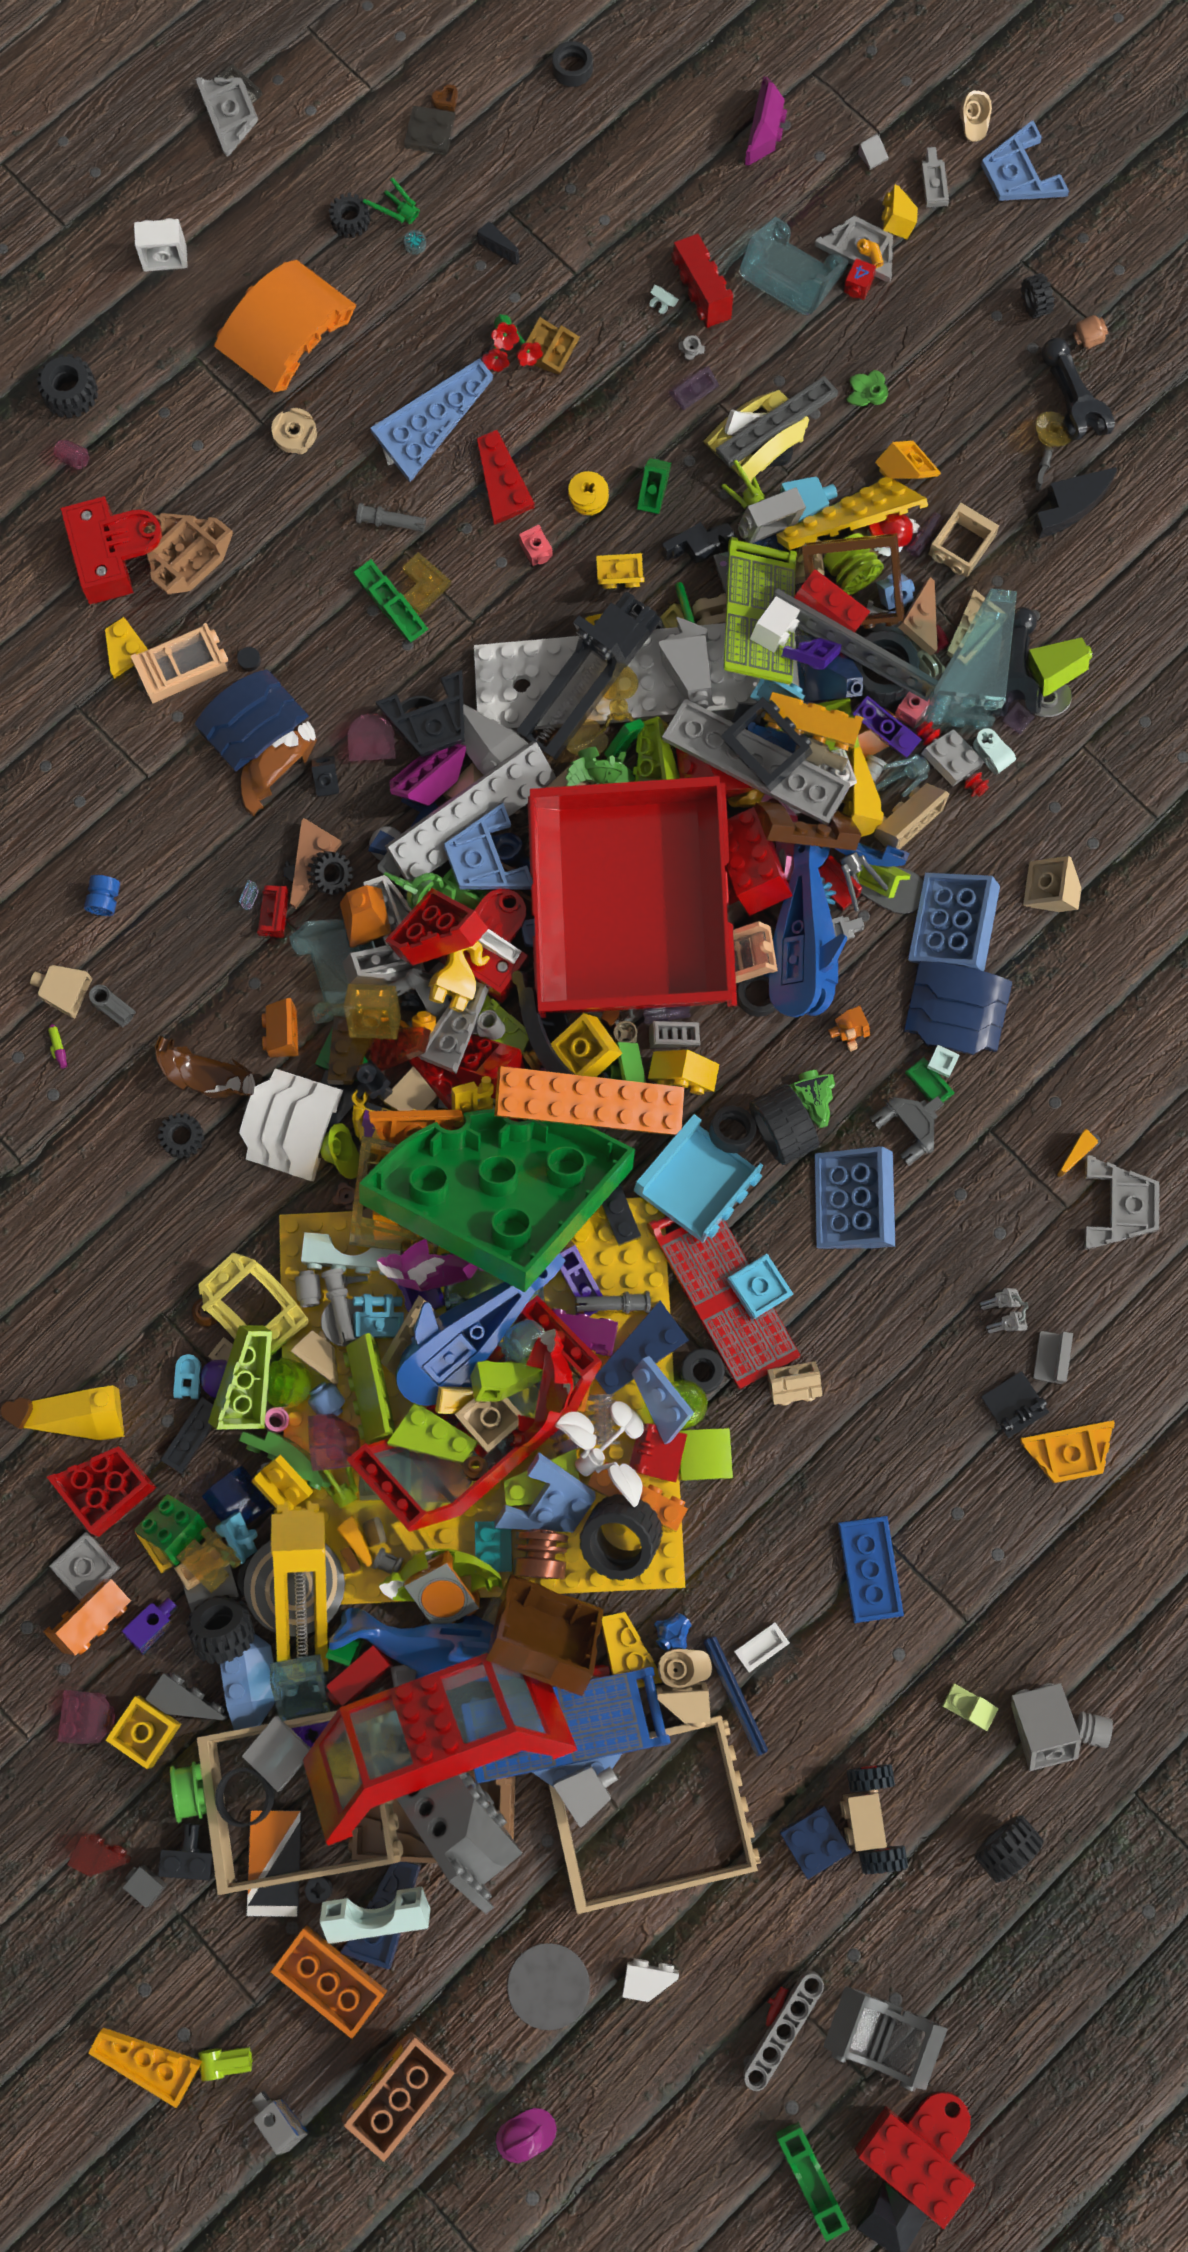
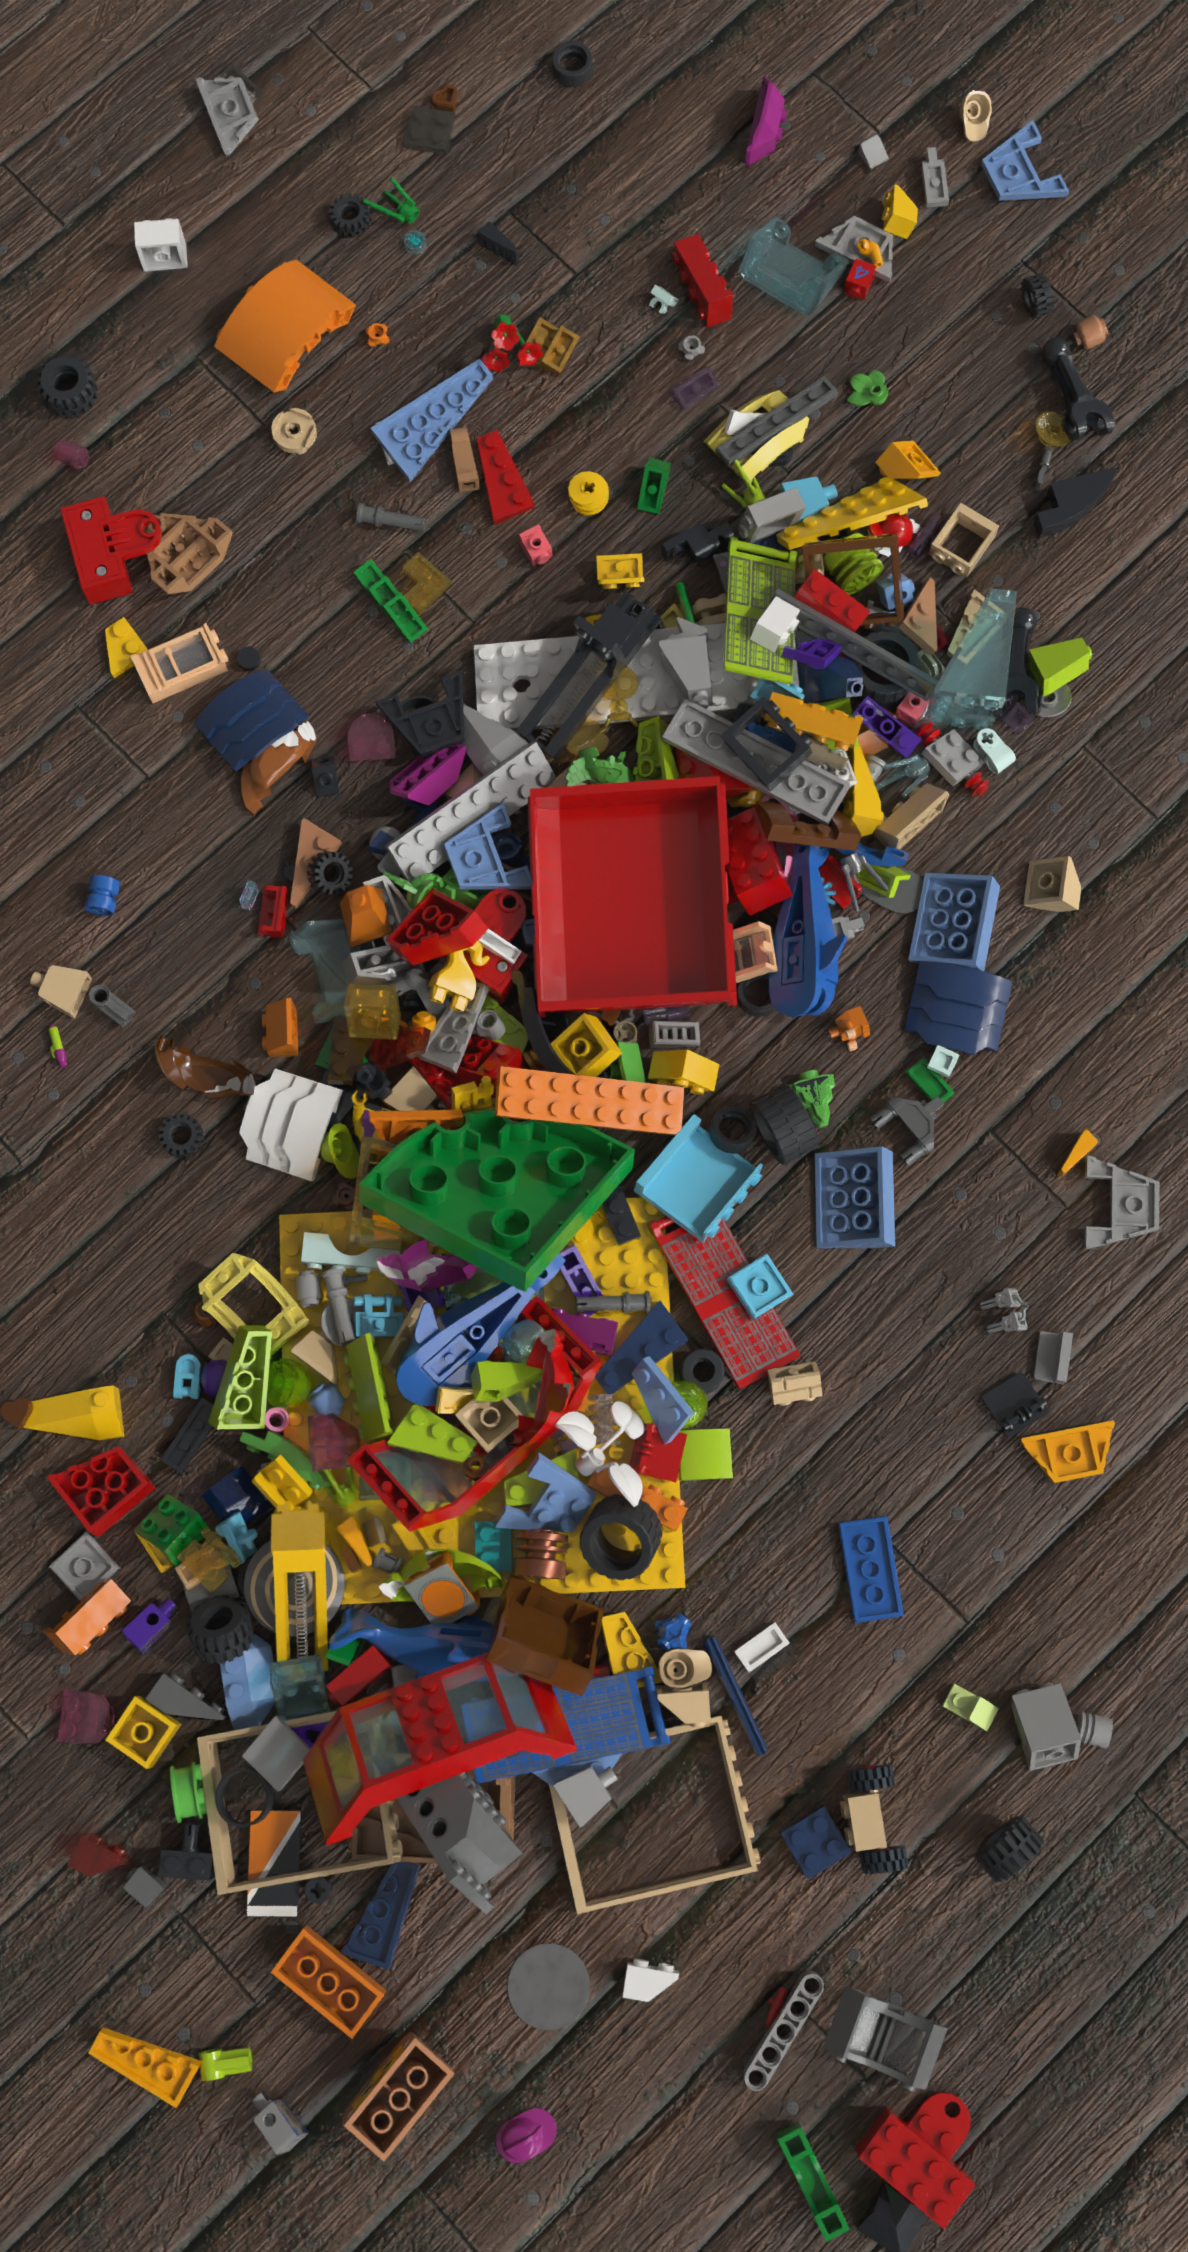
light aqua arch [320,1887,430,1944] -> none
green tile [604,719,645,758] -> none
none -> orange plate [366,323,389,347]
none -> medium nougat leg [450,427,480,493]

